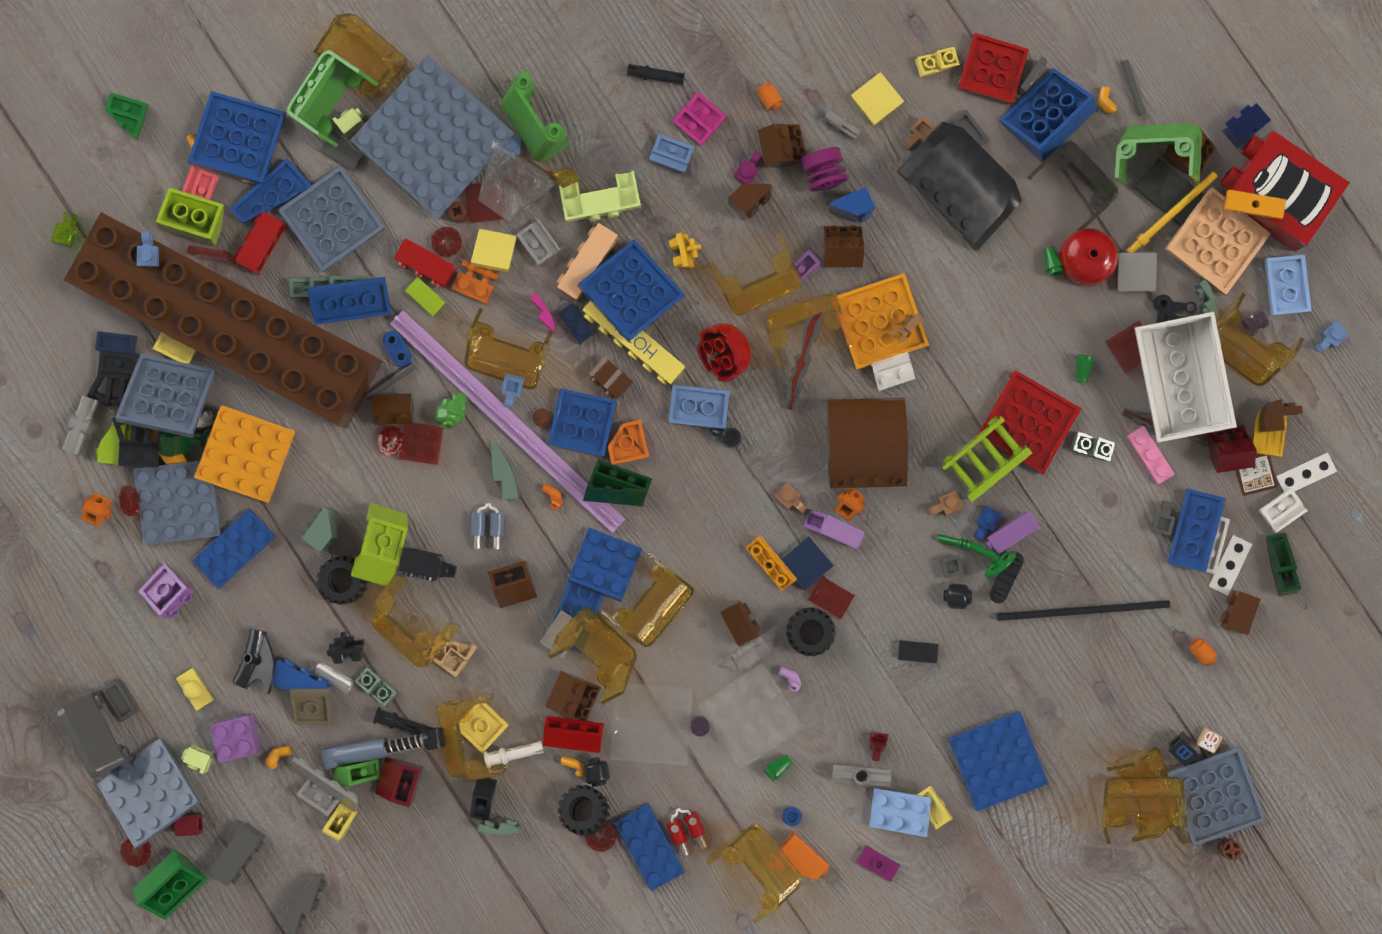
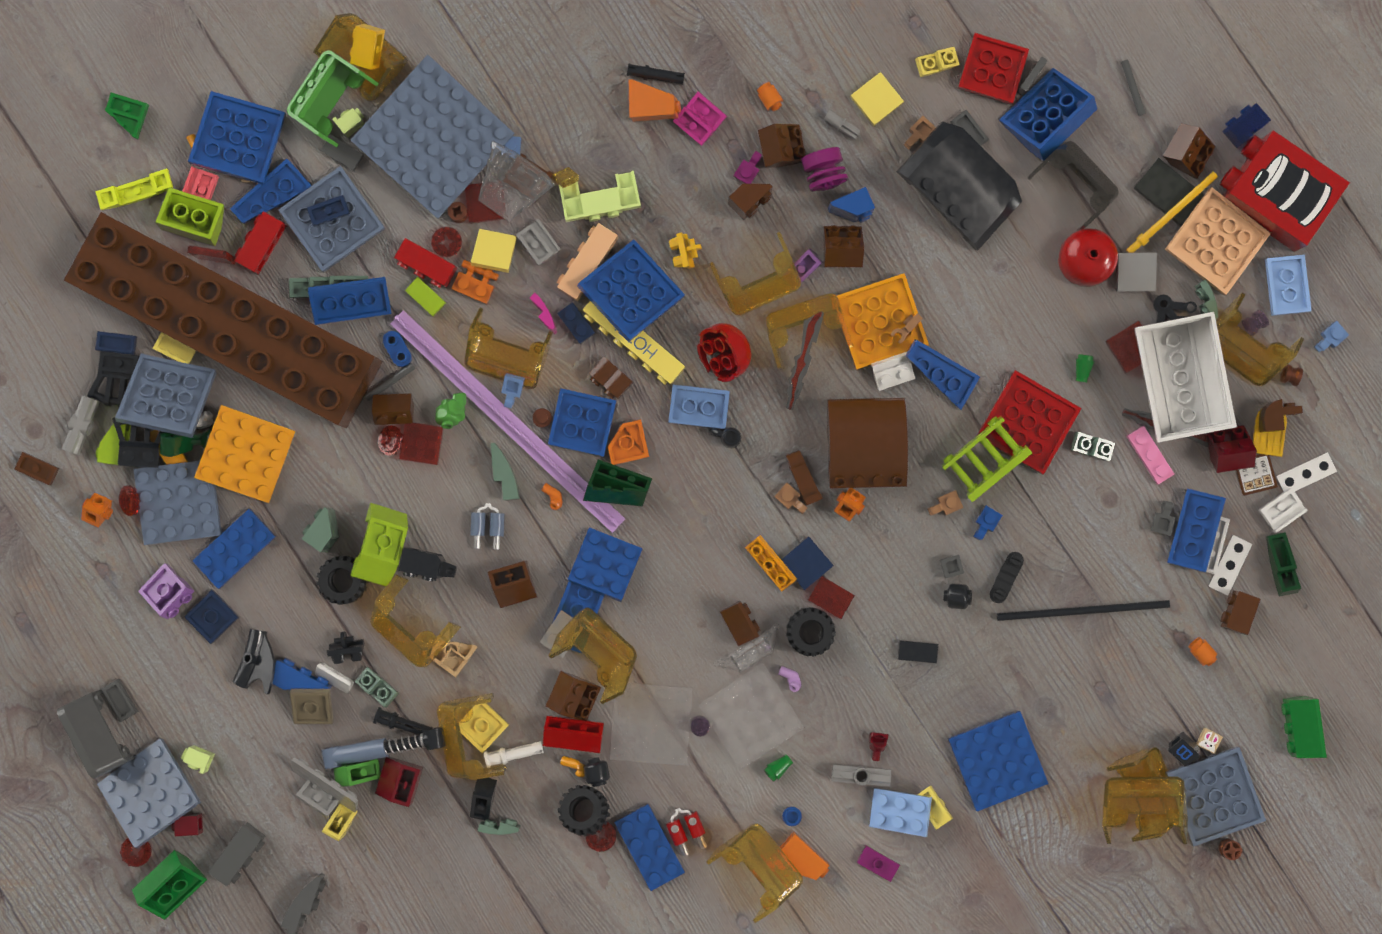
clear neon green plate [51,212,78,248] -> none
medium blue plate [137,232,159,267] -> none
light yellow tile [176,668,214,711] -> none
medium lavender brick [210,714,262,763] -> none
light orange arm [265,746,291,769] -> none
bright green windscreen [501,70,571,162] -> none
clear yellow windscreen [601,553,694,647] -> none
medium blue plate [649,134,694,174] -> none
medium lavender slope [803,509,865,549] -> none
green dish [938,534,1016,578] -> none
medium lavender slope [985,512,1040,553] -> none
green cone [1043,247,1064,276] -> none
light orange arm [1098,86,1117,114] -> none
bright green windscreen [1115,123,1202,184] -> none
light orange tile [1224,190,1286,220] -> none
none -> reddish brown plate [14,452,59,485]
none -> neon yellow slope [95,168,173,210]
none -> dark blue tile [184,590,239,644]
none -> dark blue plate [307,195,350,227]
none -> yellow brick [350,24,385,70]
none -> orange slope [628,79,681,122]
none -> reddish brown leg [786,450,823,506]
none -> blue wing [906,339,980,410]
none -> copper wheel [1280,364,1303,386]
none -> green slope [1281,696,1327,758]

